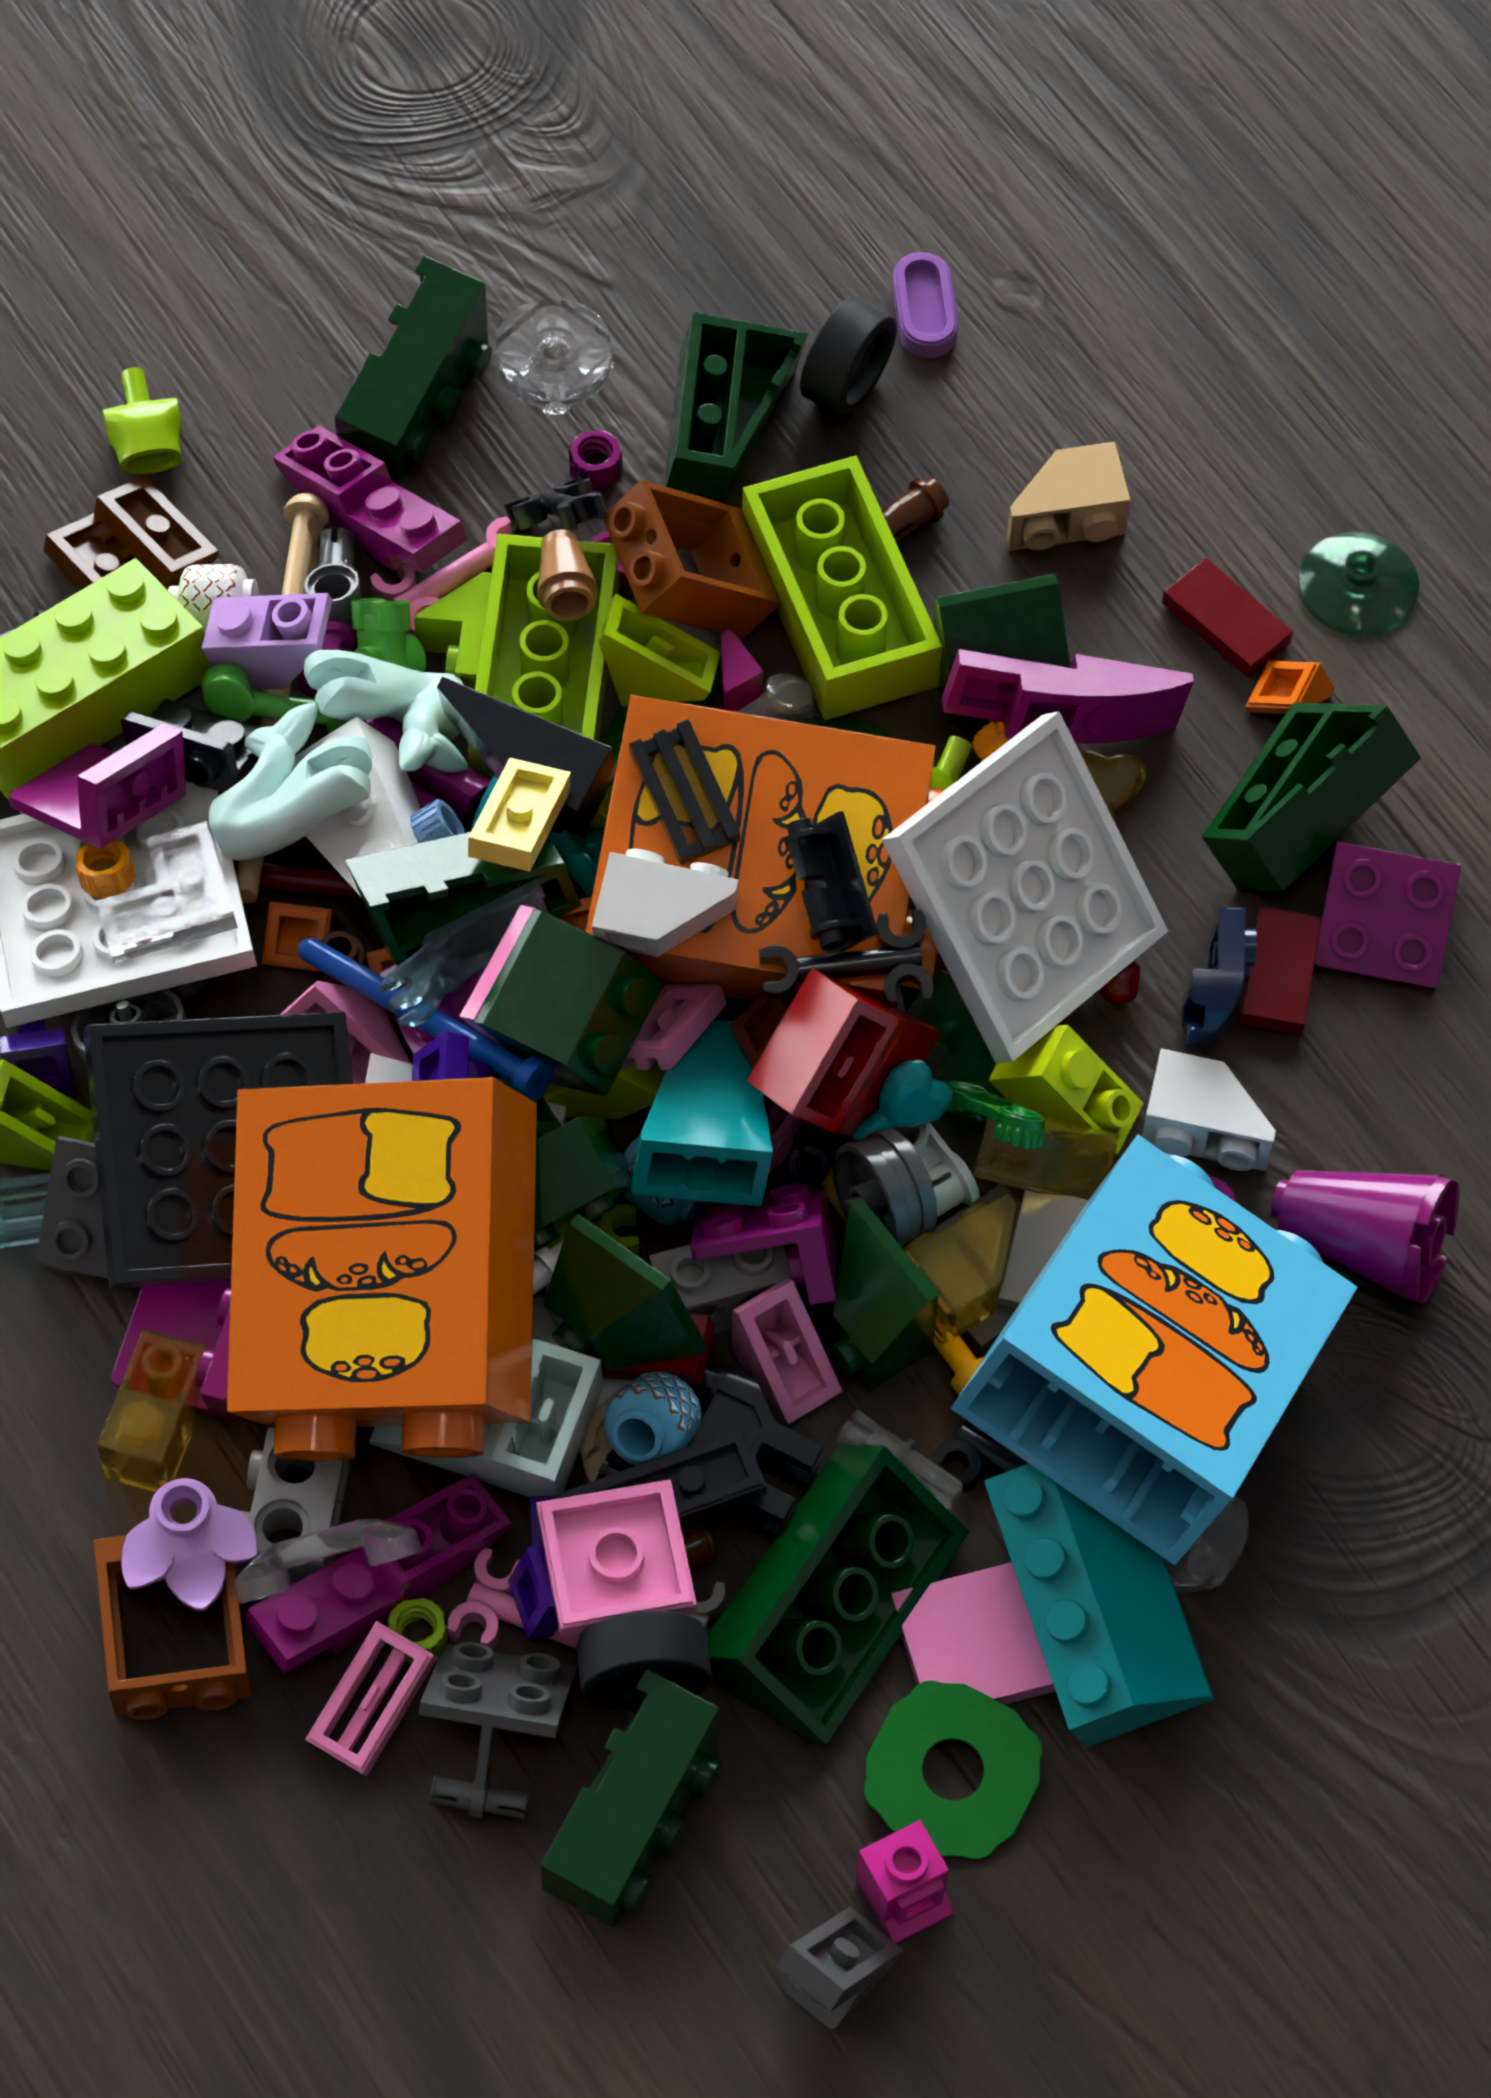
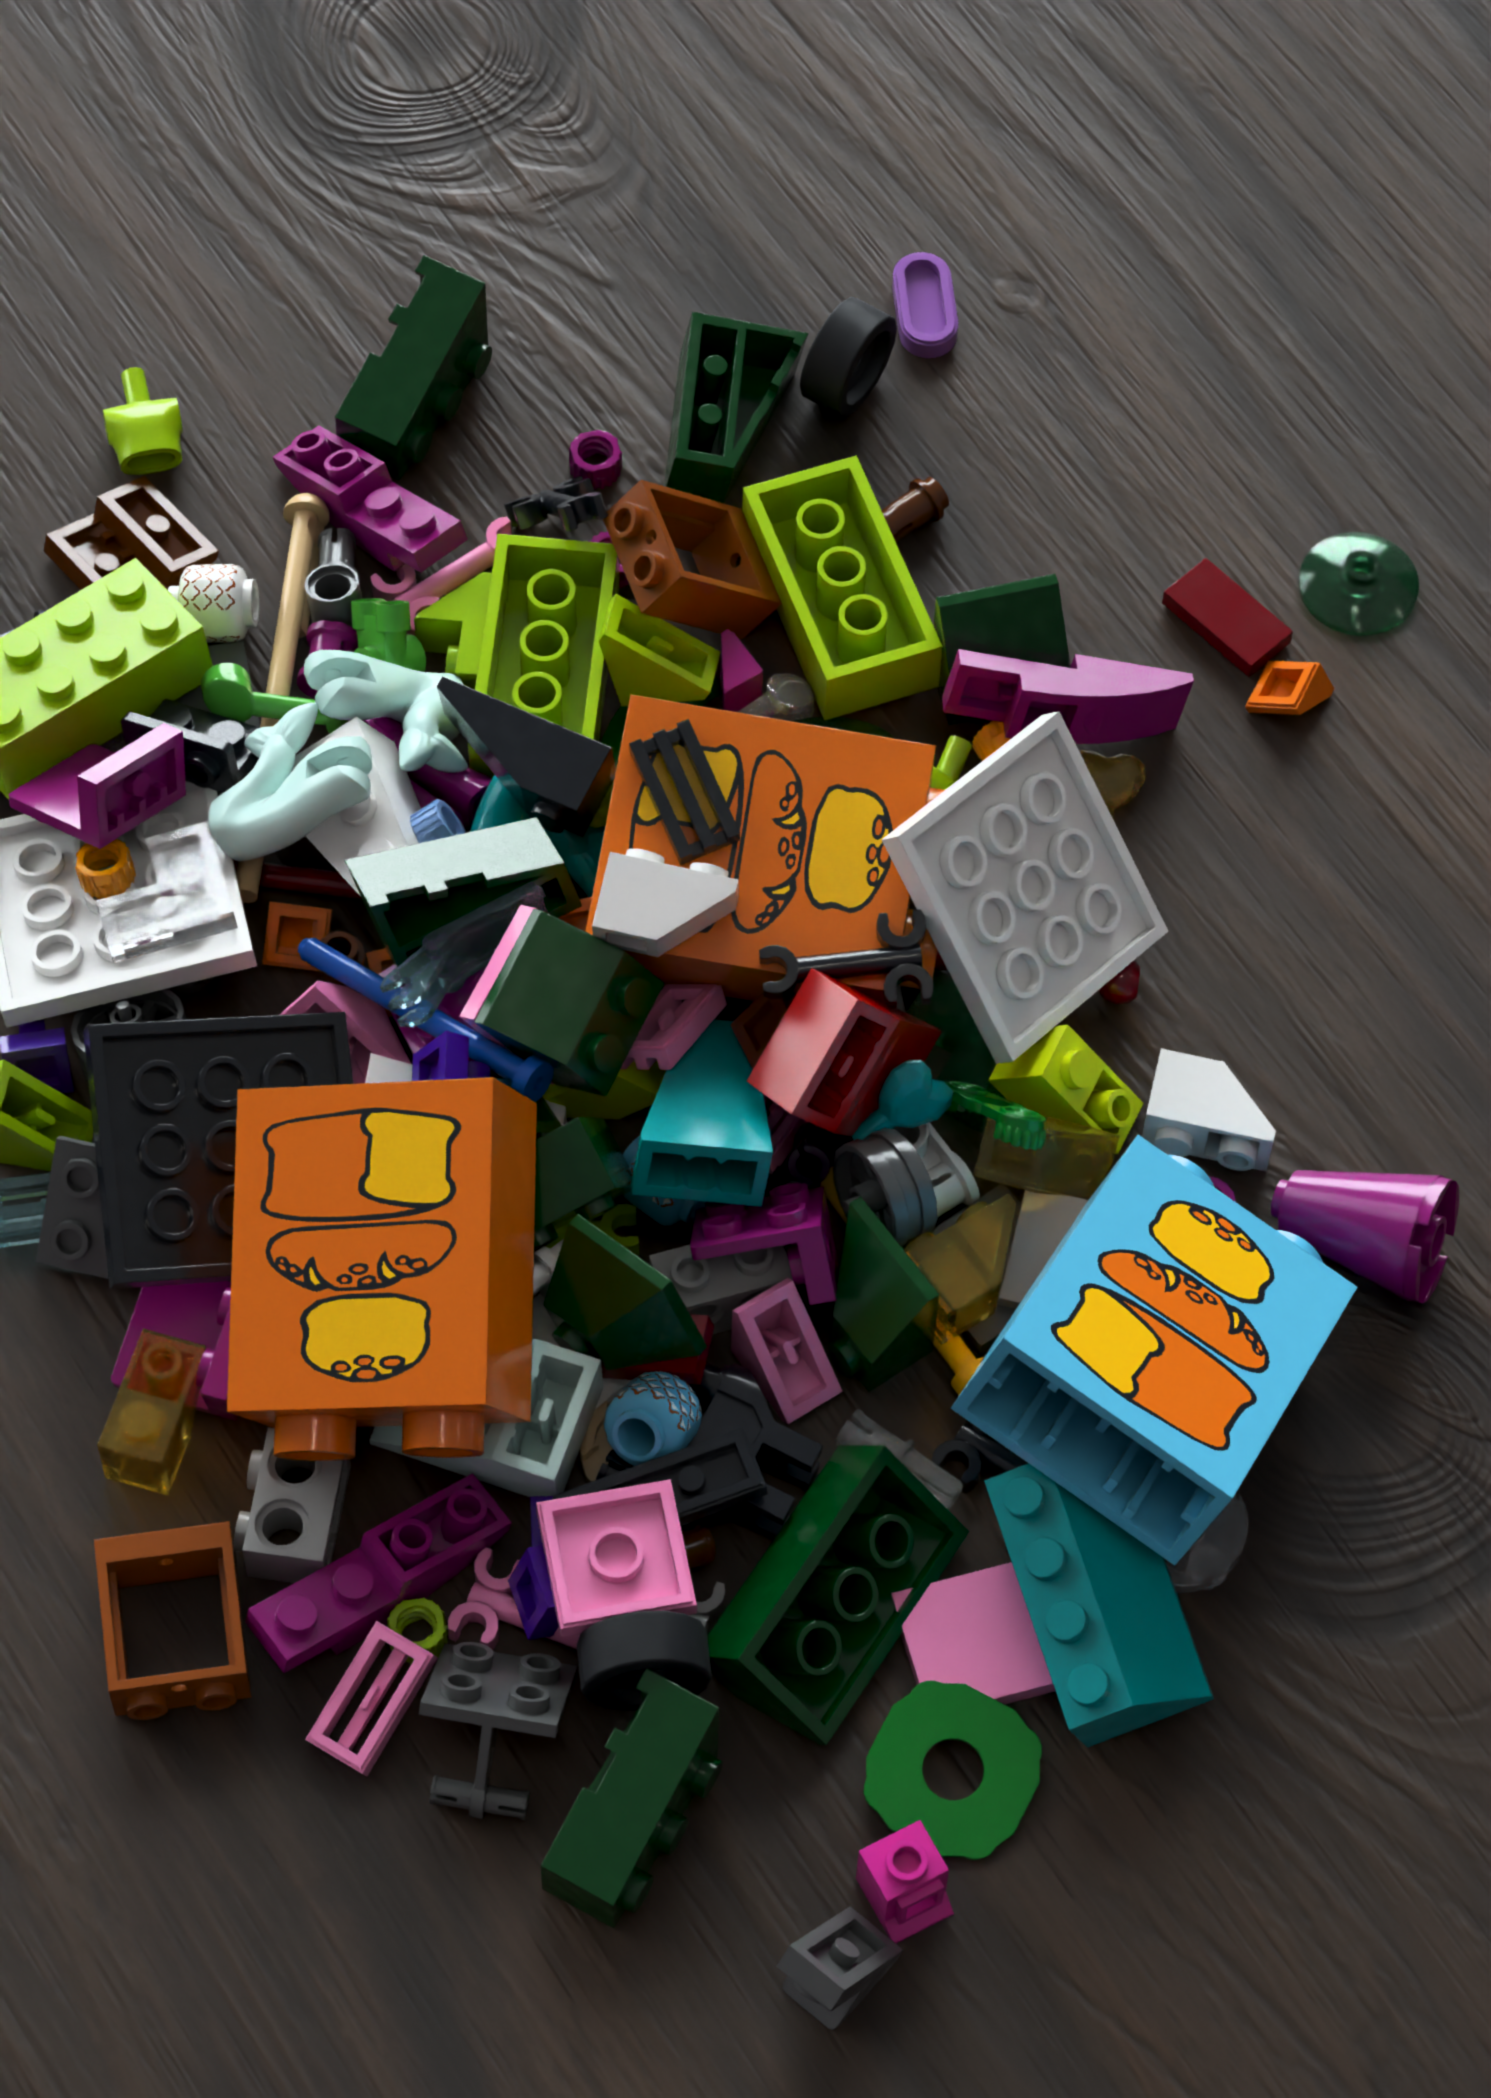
lavender plate [121,1478,258,1611] -> none
lavender slope [202,593,333,690] -> none
clear bar [234,1518,422,1604] -> none
light yellow plate [468,758,571,872] -> none
clear plate [495,300,613,415] -> none
medium nougat cone [537,529,599,622] -> none
black hinge [783,811,879,954] -> none
tan slope [1006,442,1130,551] -> none
dark blue slope [1182,907,1257,1049] -> none
dark green wedge [1202,703,1421,891] -> none
dark red tile [1240,906,1322,1035] -> none
magenta bracket [1315,841,1462,988] -> none

